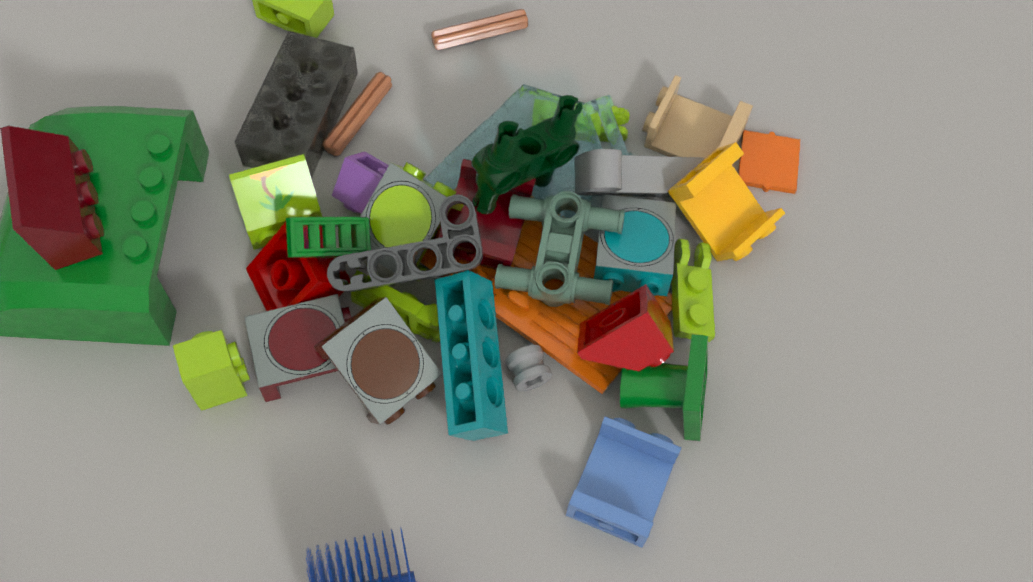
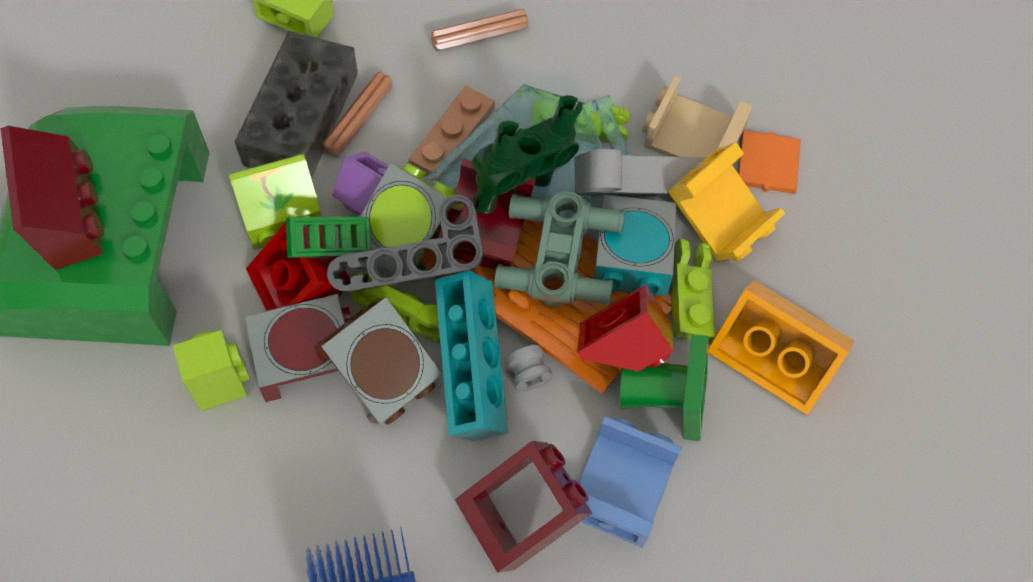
none -> nougat plate [409,86,495,182]
none -> dark red window [454,441,592,573]
none -> light orange slope [708,280,855,415]

